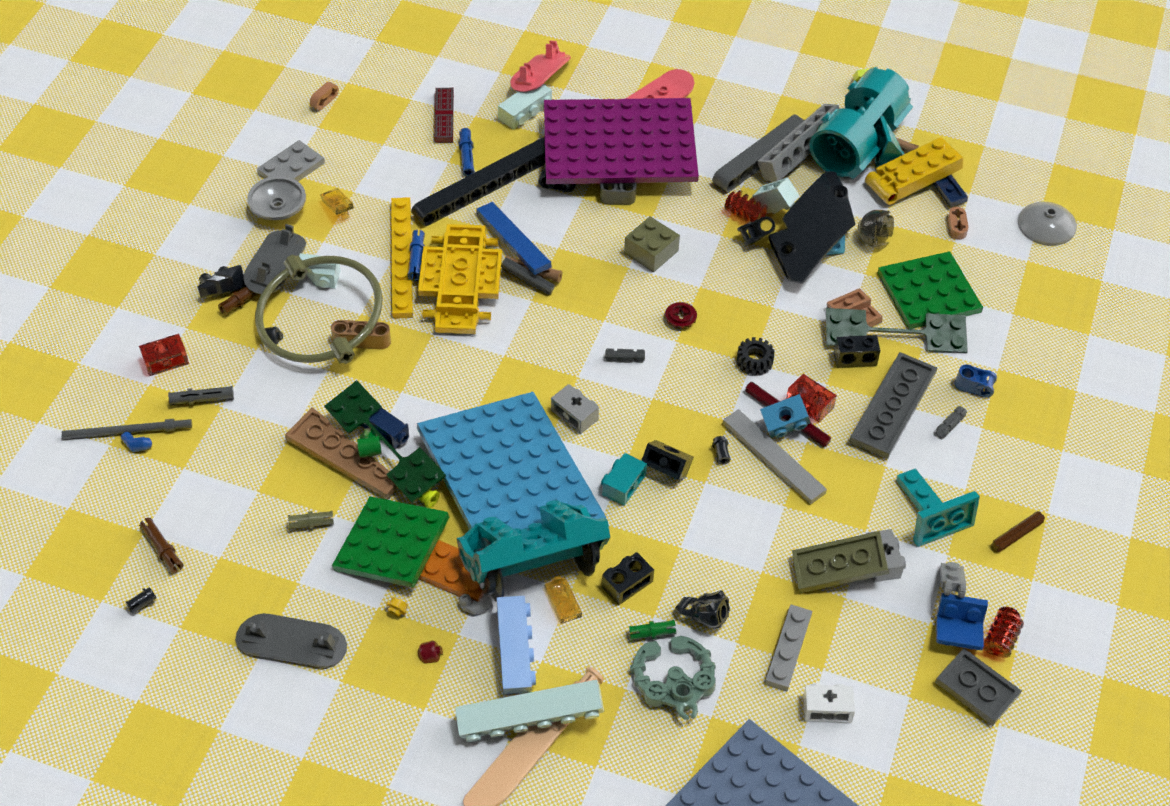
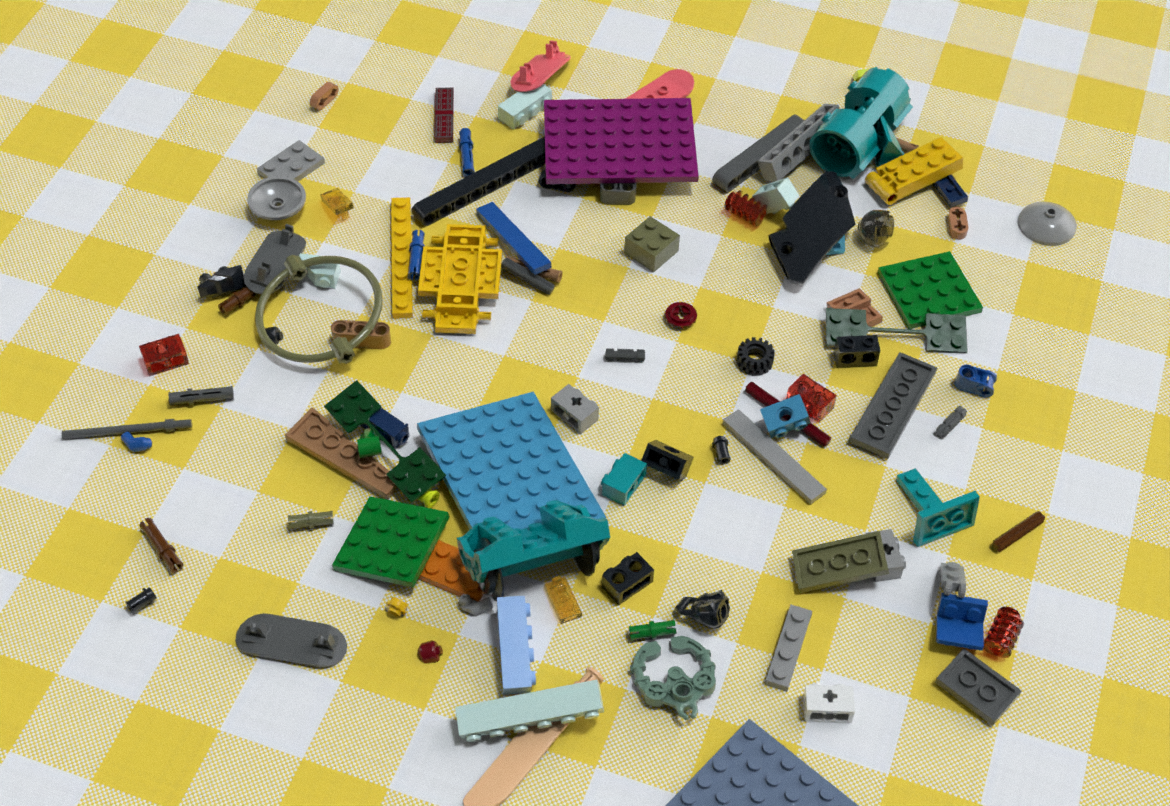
black piece [737,216,776,246] -> none

